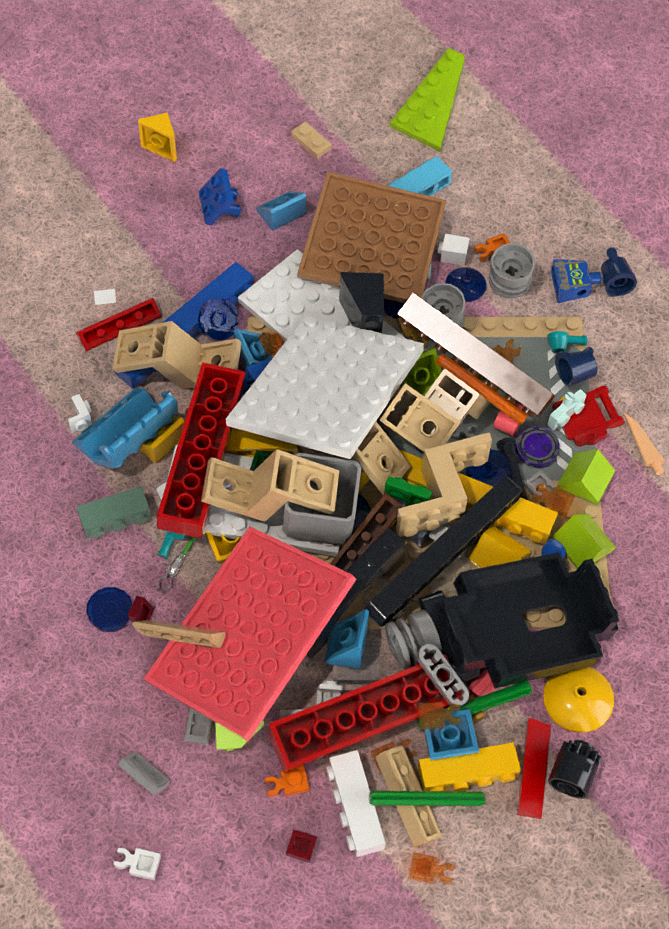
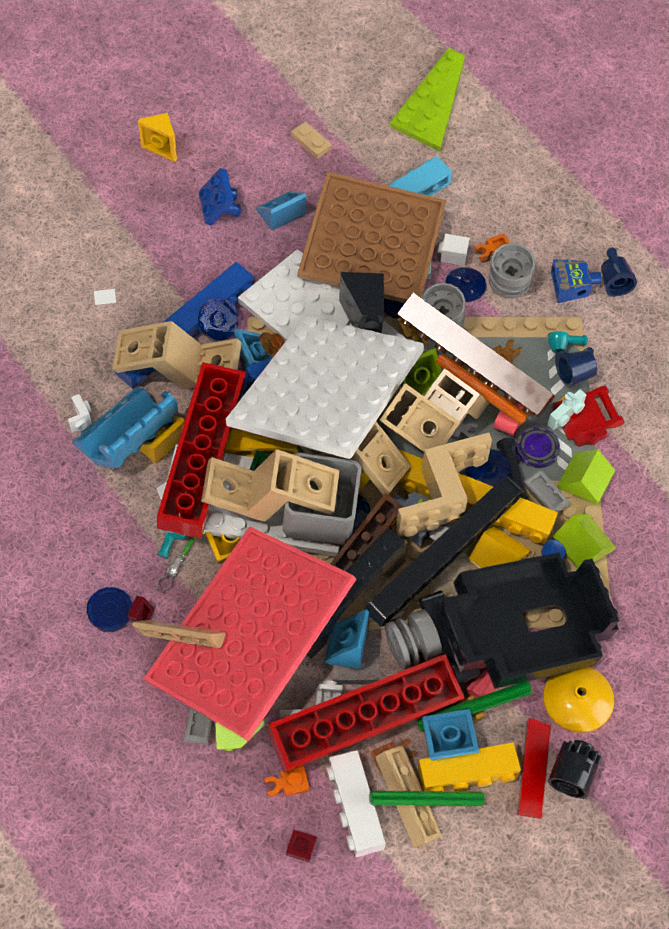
red slope [76,298,162,351] -> none
sand green brick [76,486,151,539] -> none
white plate [114,848,161,880] -> none
light grey plate [118,751,171,795] -> none
green plate [384,476,432,507] -> none
clear orange plate [408,852,454,884] -> none
light grey beam [417,644,469,707] -> none
clear orange plate [418,702,462,730] -> none
clear orange plate [531,484,575,517] -> none
light nougat bar [624,413,665,475] -> none

